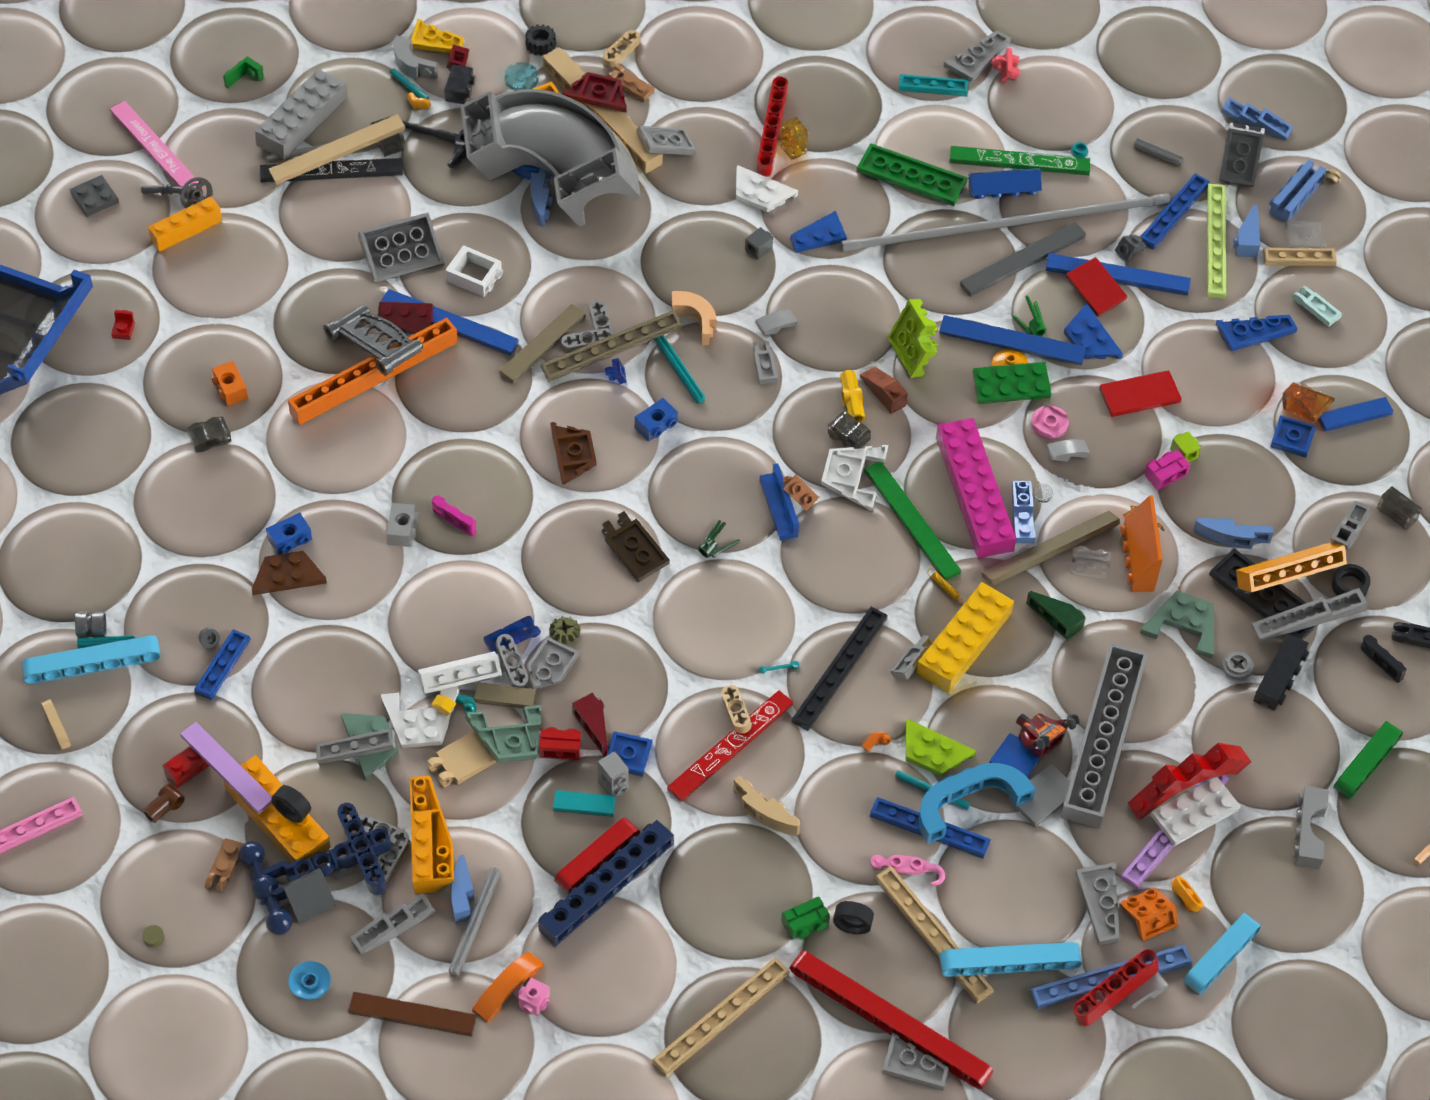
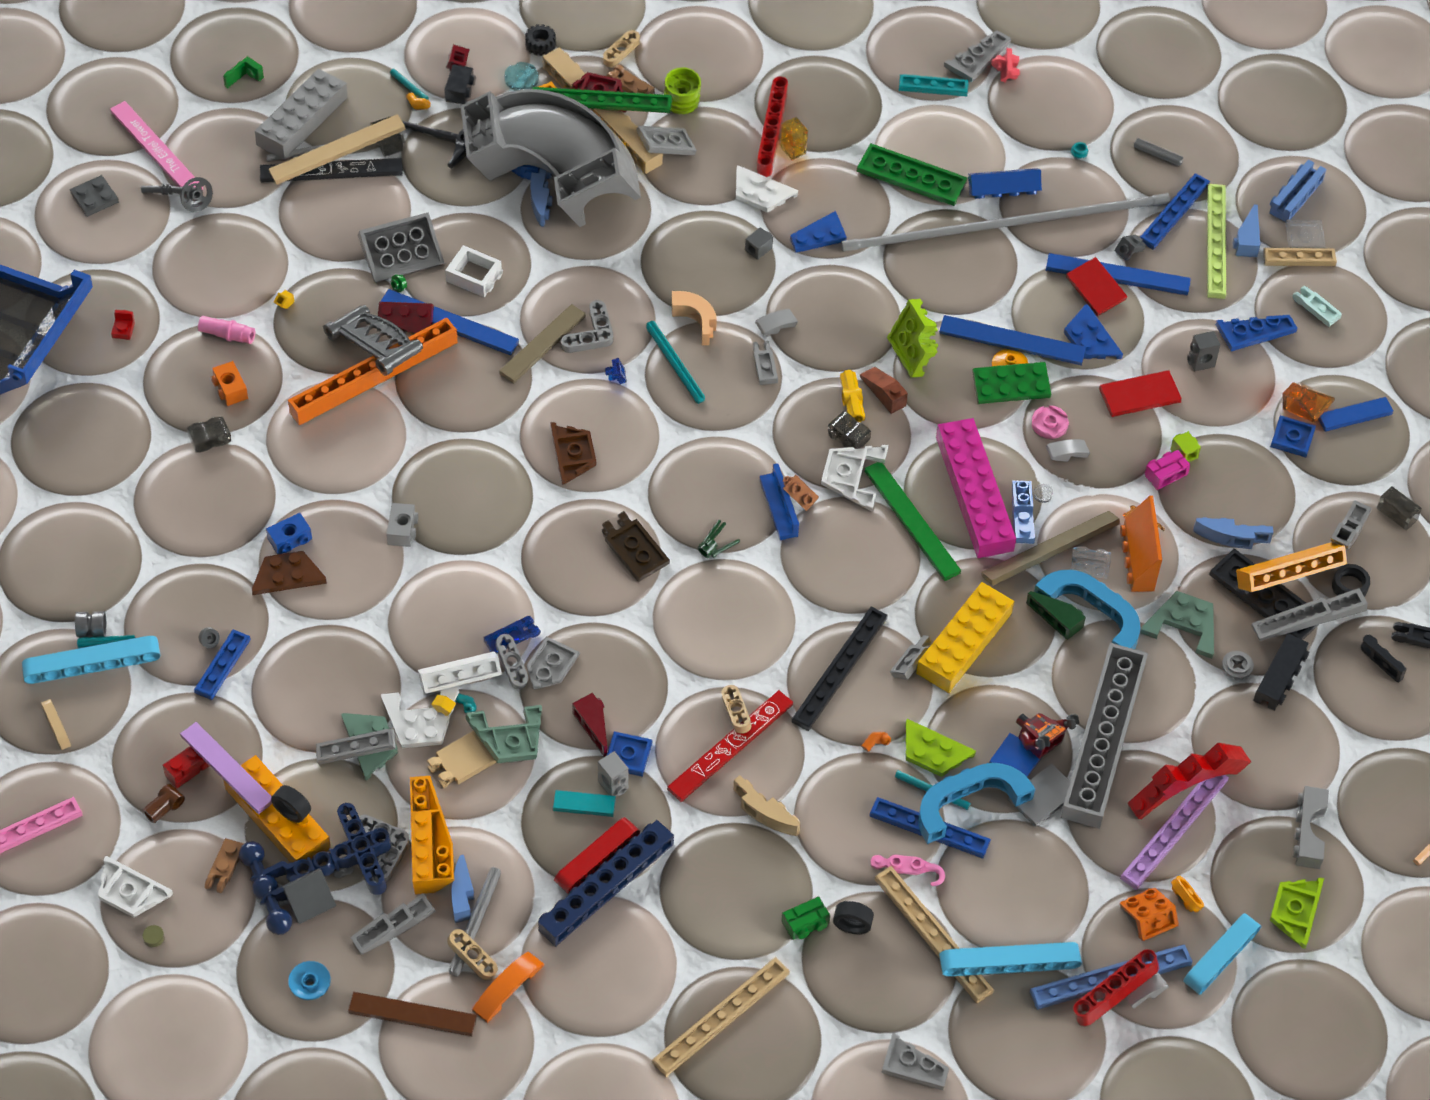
light orange brick [148,196,222,252] -> none
light grey arch [394,36,438,80] -> none
yellow wing [411,18,464,53] -> none
dark pink hinge [431,495,477,536] -> none
dark tan tile [474,682,536,709] -> none
bright pink brick [517,978,550,1016] -> none
red brick [539,727,581,760] -> none
dark tan tile [541,310,682,382] -> none
olive gear [549,616,580,644] -> none
blue brick [634,398,678,441] -> none
teal hinge [759,661,799,674] -> none
red beam [789,950,994,1090] -> none
yellow piece [927,568,963,603] -> none
green tile [949,146,1091,175] -> none
dark grey tile [960,222,1086,297] -> none
green plant [1013,295,1046,336] -> none
light grey wing [1075,862,1119,945] -> none
white plate [1151,777,1241,846] -> none
dark grey bracket [1219,122,1265,187] -> none
medium blue slope [1220,97,1293,140] -> none
tan plate [1324,169,1341,185] -> none
green beam [1333,721,1403,799] -> none
none -> white wing [98,856,173,918]
none -> bright pink piece [198,316,256,344]
none -> yellow piece [273,290,294,309]
none -> green plate [390,274,407,292]
none -> tan beam [447,929,498,980]
none -> green tile [532,87,672,113]
none -> lime wheel [664,67,701,114]
none -> dark azure arch [1034,570,1140,649]
none -> dark grey brick [1187,331,1221,372]
none -> lime wing [1270,878,1324,949]

